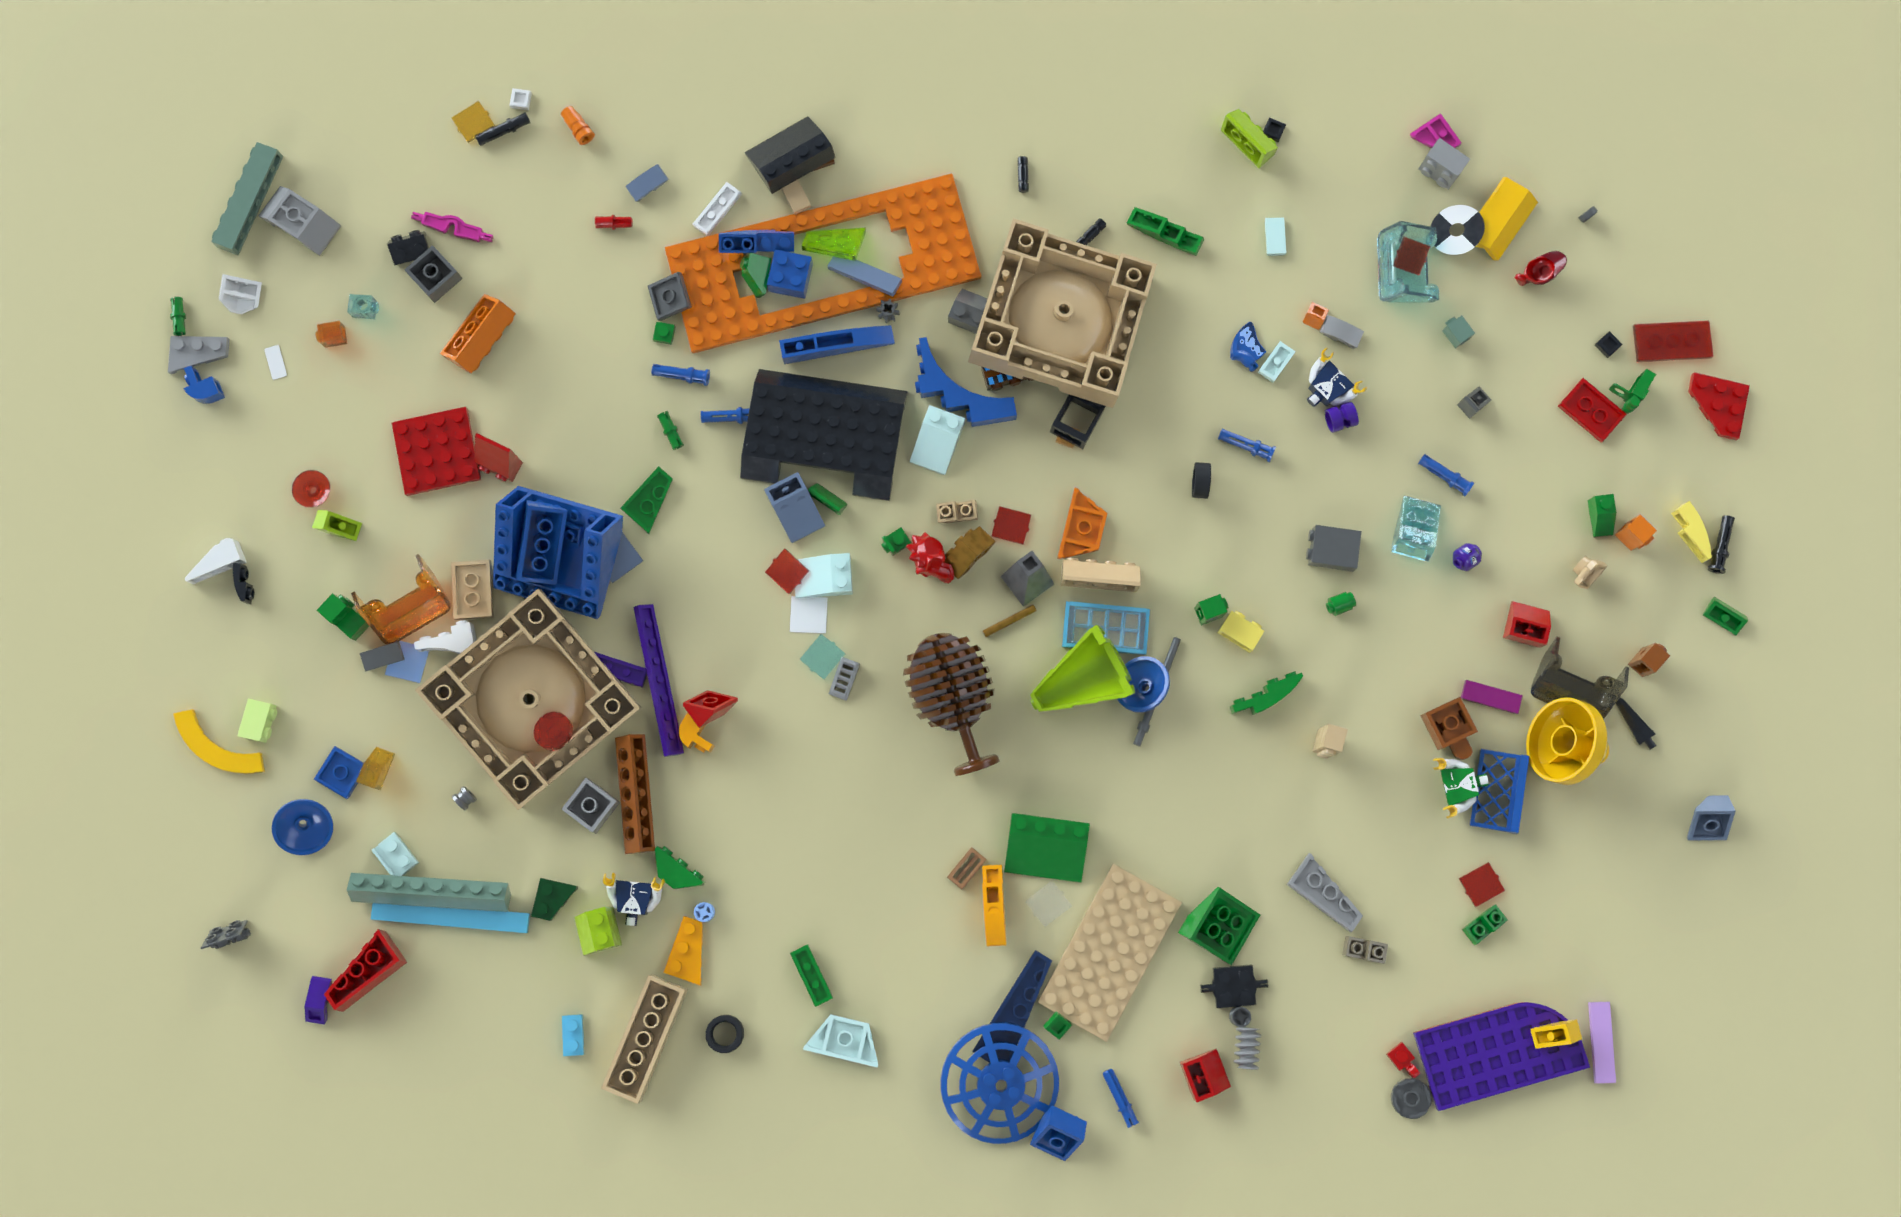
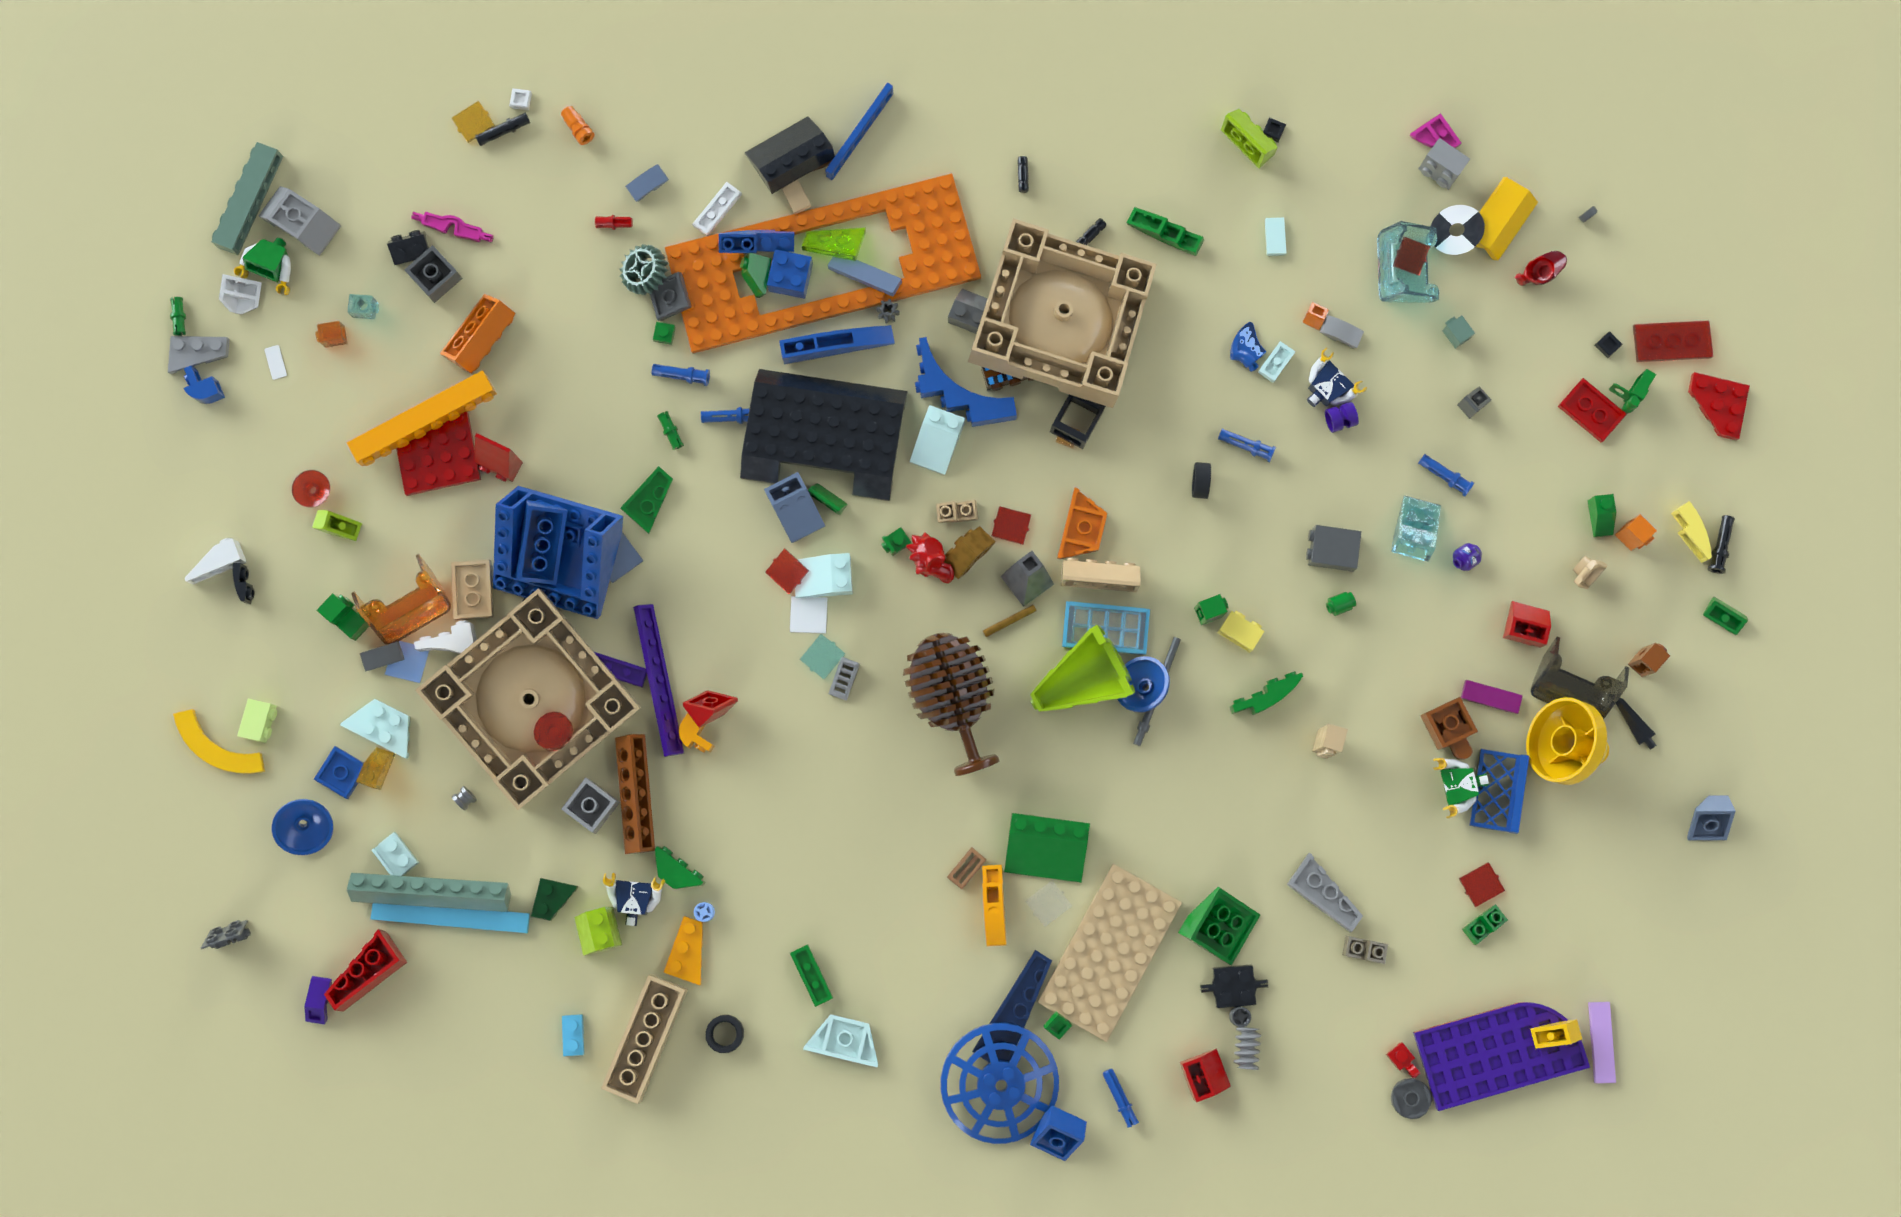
none -> green torso [234,237,291,295]
none -> light aqua wing [340,699,410,759]
none -> light orange brick [347,370,497,466]
none -> sand green gear [619,244,669,296]
none -> blue tile [825,82,894,180]

